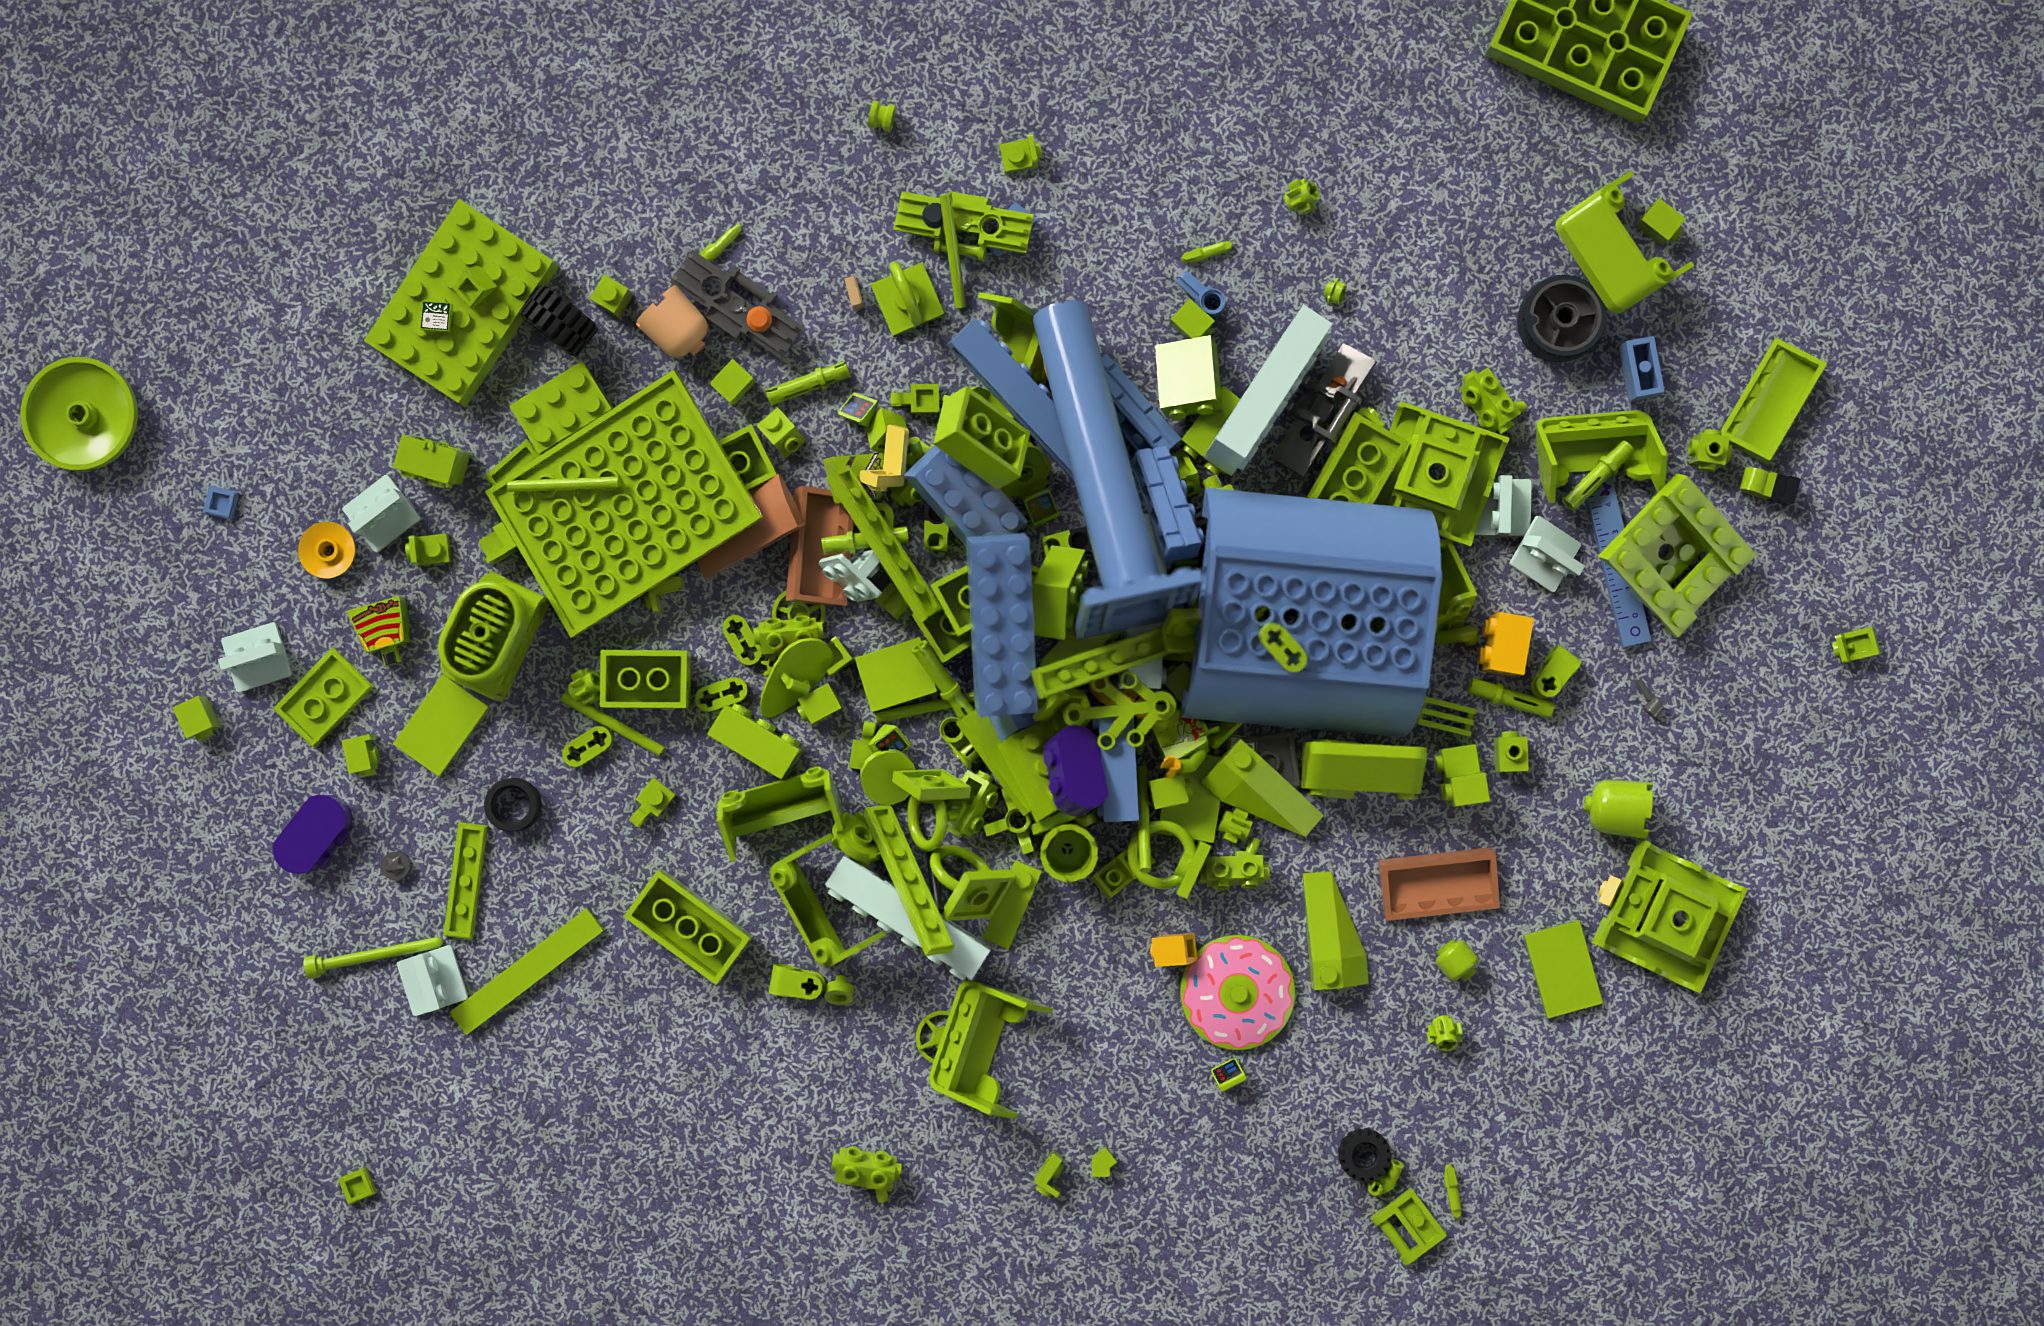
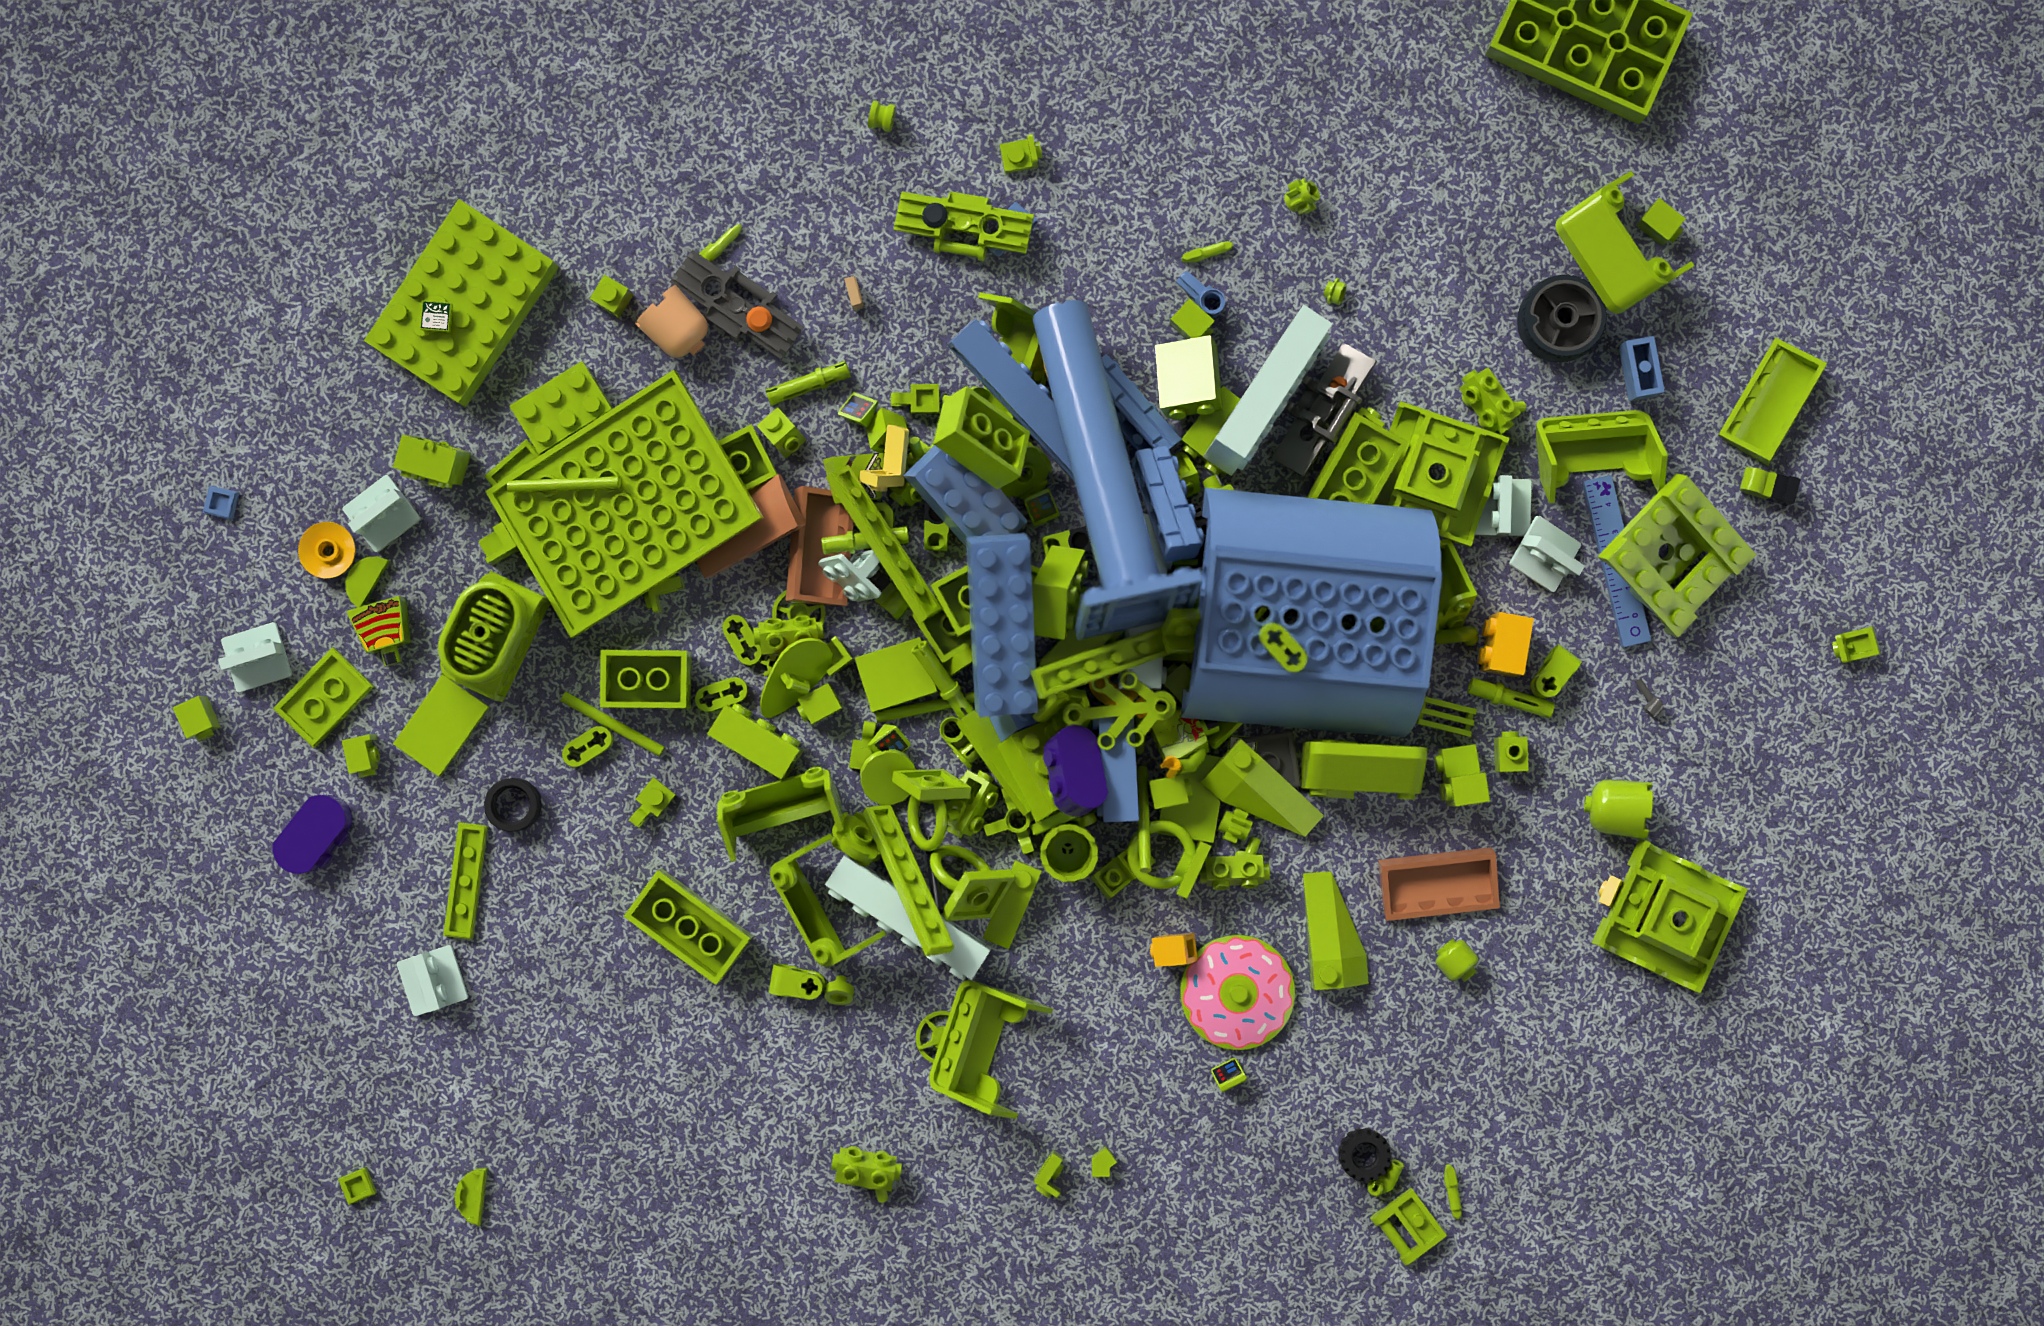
lime dish [20,357,138,471] -> none
lime piece [304,937,443,979] -> none
dark grey tile [381,851,412,880] -> none
lime bracket [405,534,451,566] -> none
lime tile [449,908,605,1035] -> none
lime slope [452,266,497,309] -> none
black tyre [520,285,598,357] -> none
lime gear [568,668,600,705] -> none
lime panel [710,359,756,406] -> none
lime tile [870,261,945,337] -> none
lime bar [940,193,966,308] -> none
lime gear [1427,1015,1463,1052] -> none
lime tile [1523,920,1603,1019] -> none
lime pin [1562,441,1635,511] -> none
lime brick [1688,429,1732,472] -> none
none -> lime tile [345,556,390,608]
none -> lime tile [454,1167,488,1226]
none -> lime beam [942,645,973,677]

